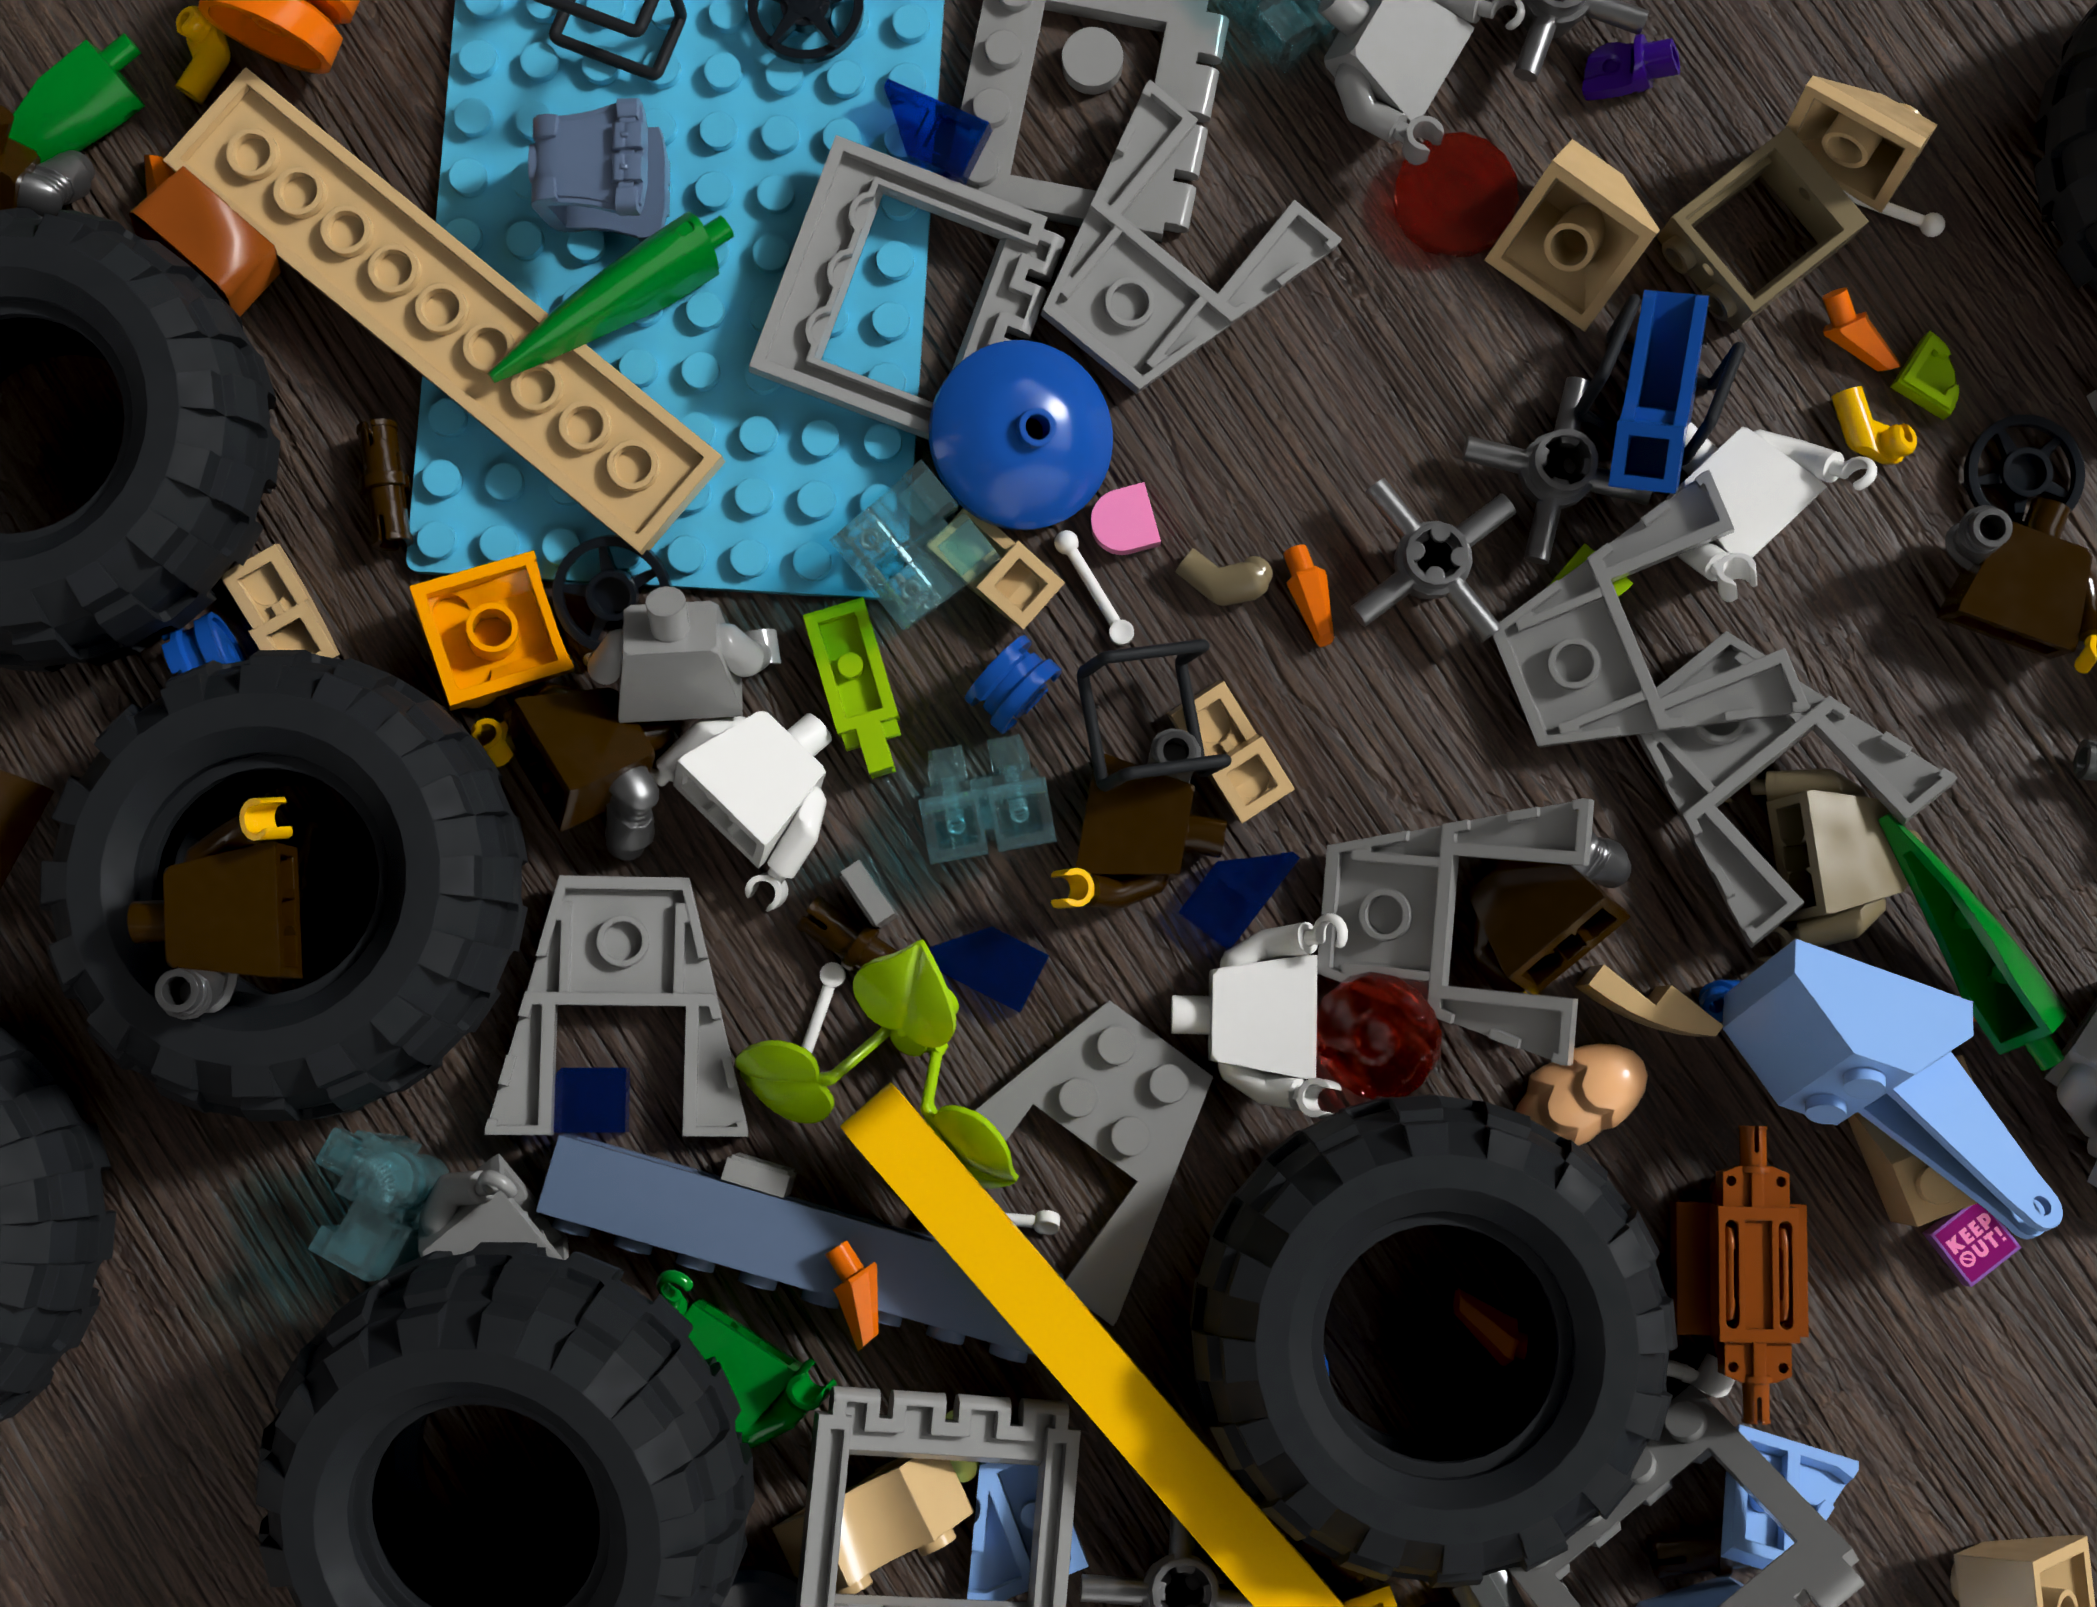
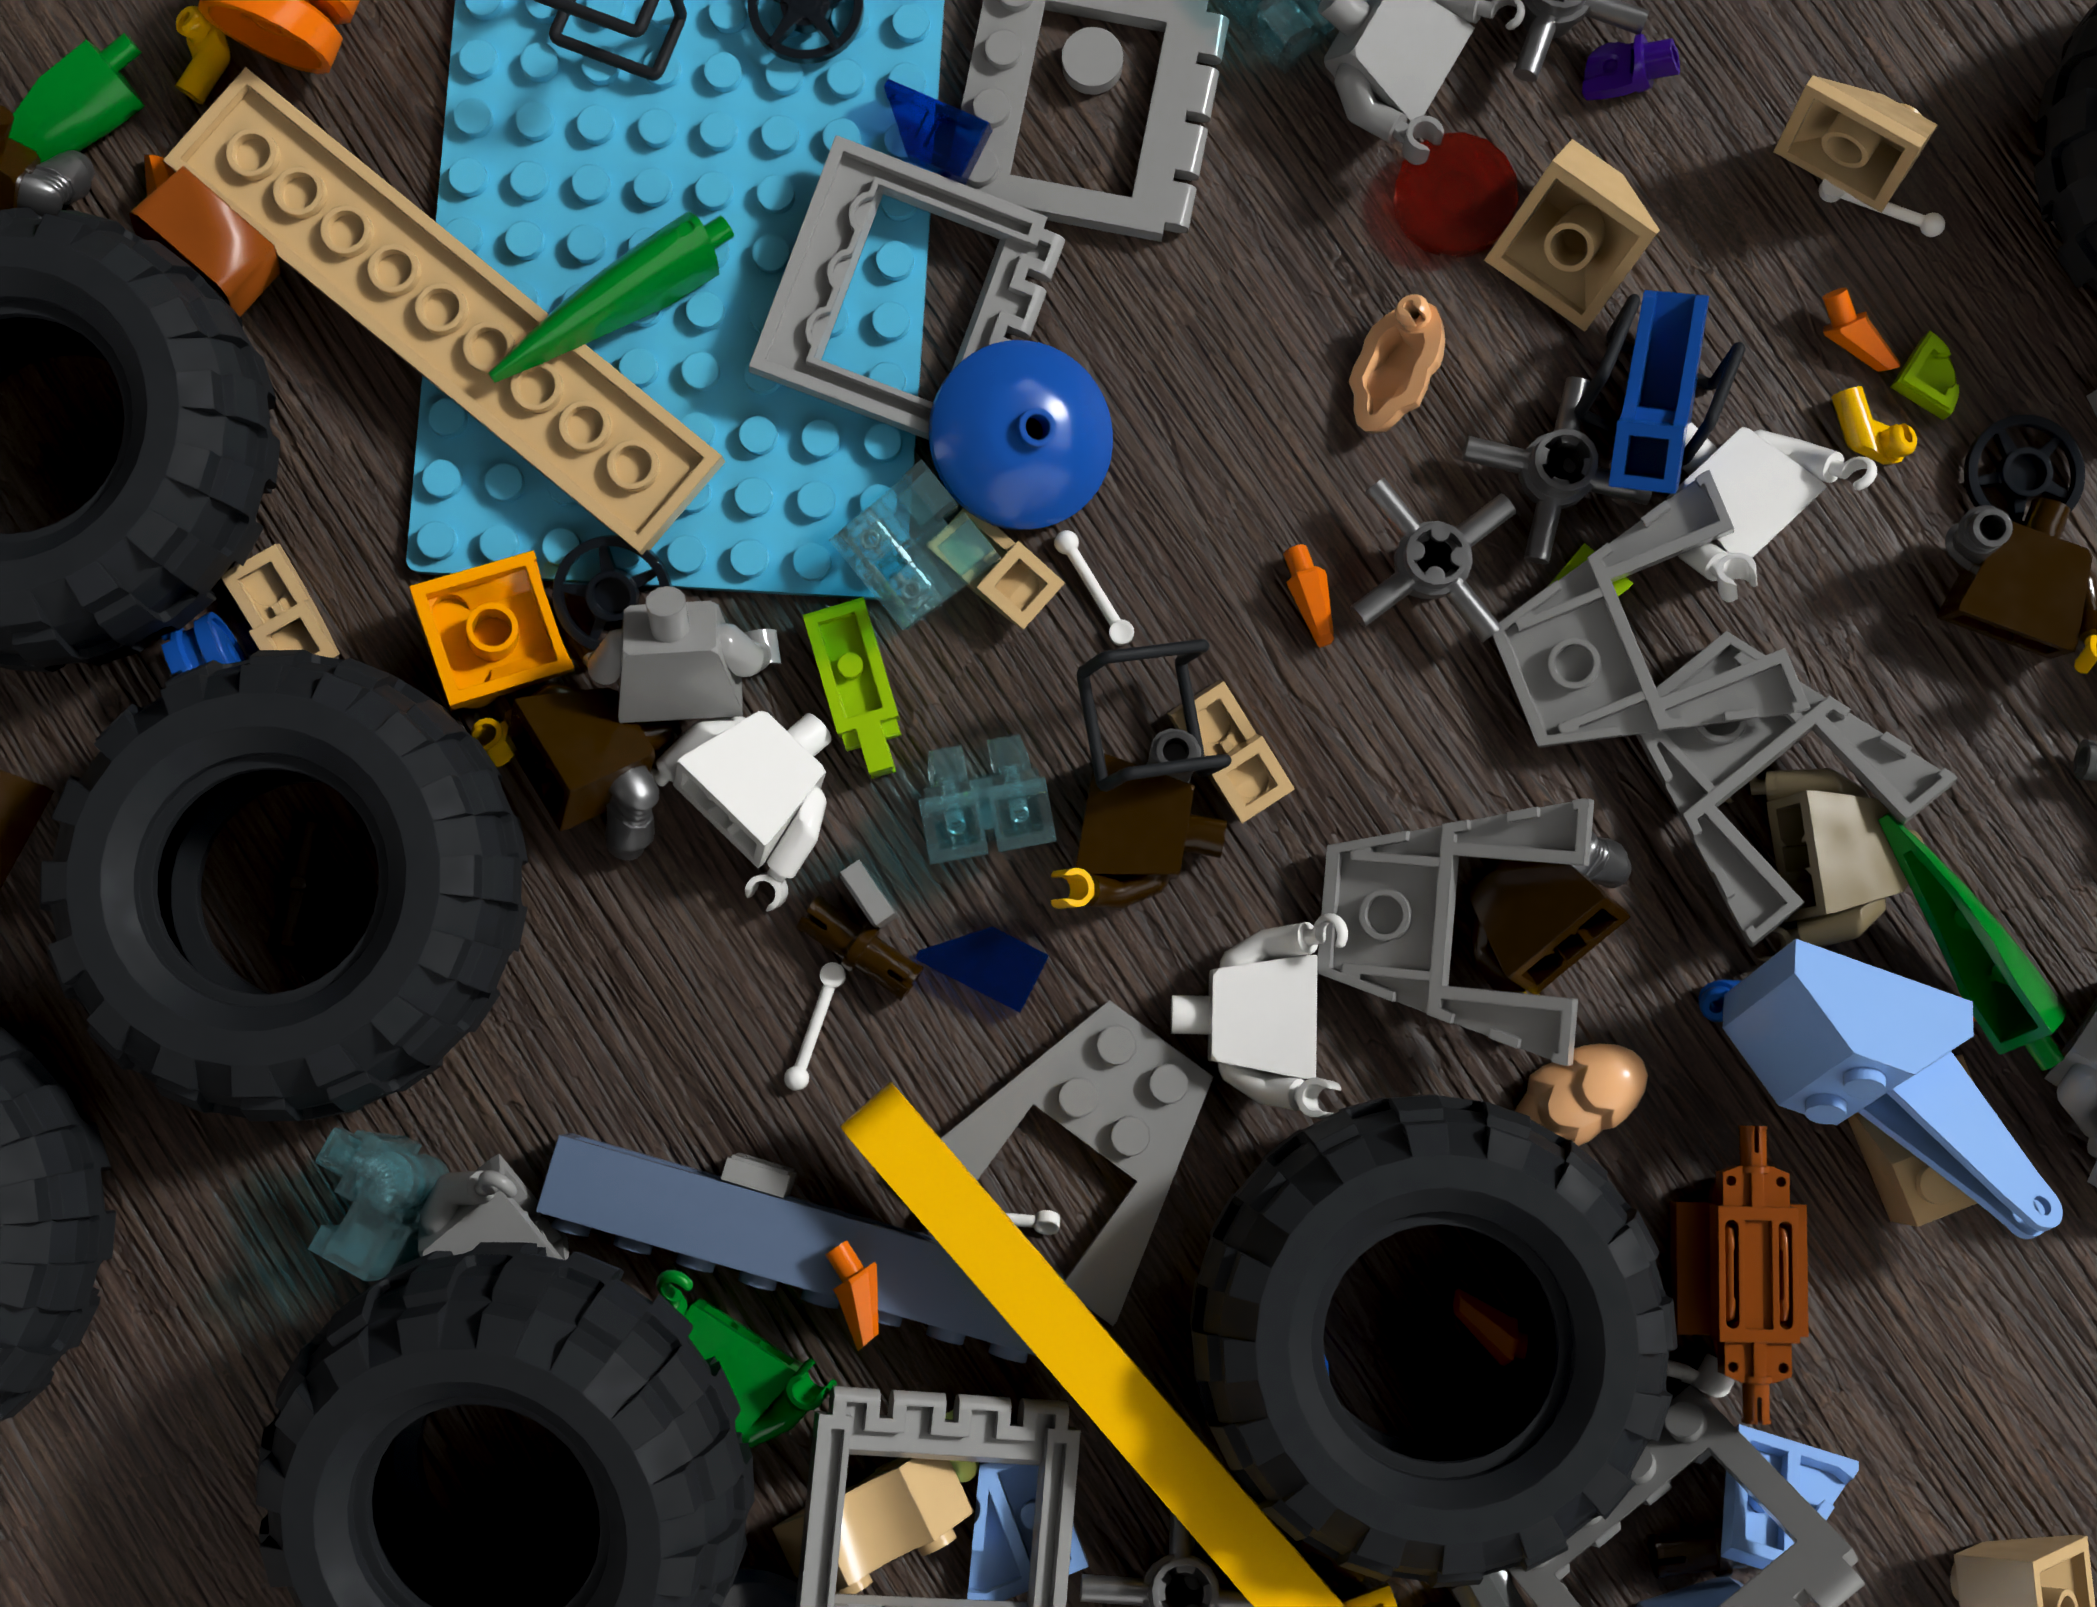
dark brown torso [127,797,303,1020] -> none
dark brown pin [356,418,413,551] -> none
light grey wing [484,875,749,1137] -> none
sand blue piece [528,98,670,242] -> none
clear blue tile [554,1068,630,1133] -> none
lime plant [735,939,1019,1189] -> none
blue wheel [964,635,1062,734] -> none
light grey wing [1041,80,1342,394] -> none
bright pink tile [1091,482,1161,555] -> none
dark tan arm [1175,548,1273,606] -> none
clear blue tile [1177,852,1300,951] -> none
clear red tile [1316,972,1442,1099] -> none
tan slope [1574,964,1723,1037] -> none
dark tan window [1657,126,1869,332] -> none
tile [1922,1203,2022,1287] -> none
none -> light nougat arm [1348,294,1445,434]

